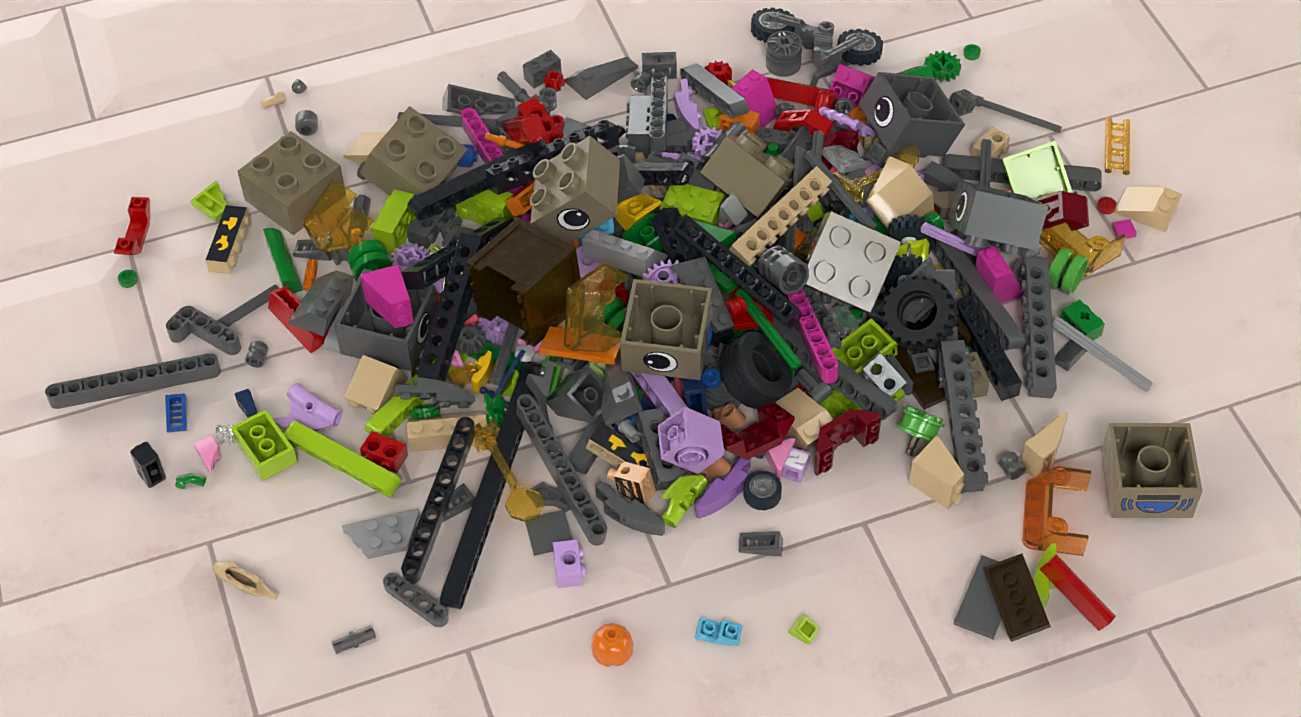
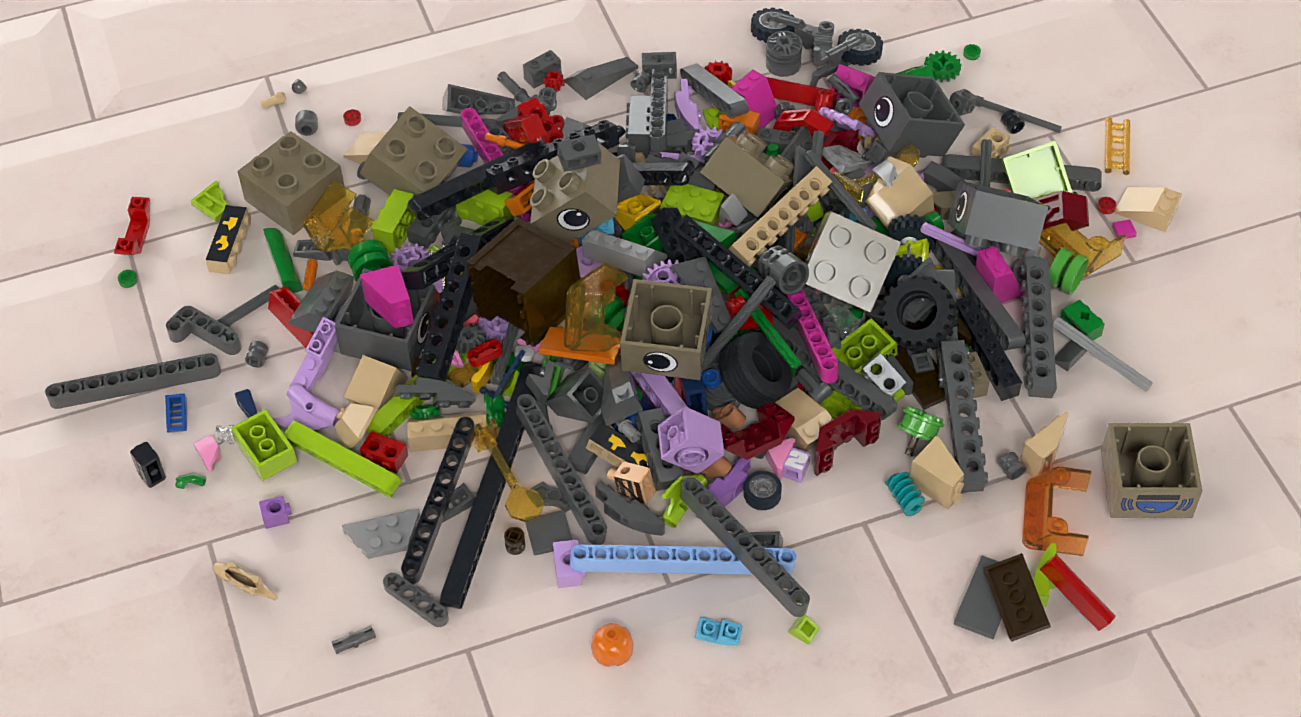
none -> medium lavender brick [259,496,292,529]
none -> lavender slope [290,317,337,392]
none -> tan slope [335,403,377,450]
none -> red tile [343,109,361,126]
none -> red beam [467,339,503,367]
none -> dark brown wheel [504,527,526,555]
none -> dark grey brick [557,134,601,172]
none -> light blue beam [570,544,797,575]
none -> dark grey beam [680,477,810,617]
none -> dark grey axle [702,276,776,372]
none -> dark grey pin [827,73,860,105]
none -> light grey slope [871,160,898,188]
none -> teal piece [885,472,925,516]
none -> black wheel [1001,109,1025,134]

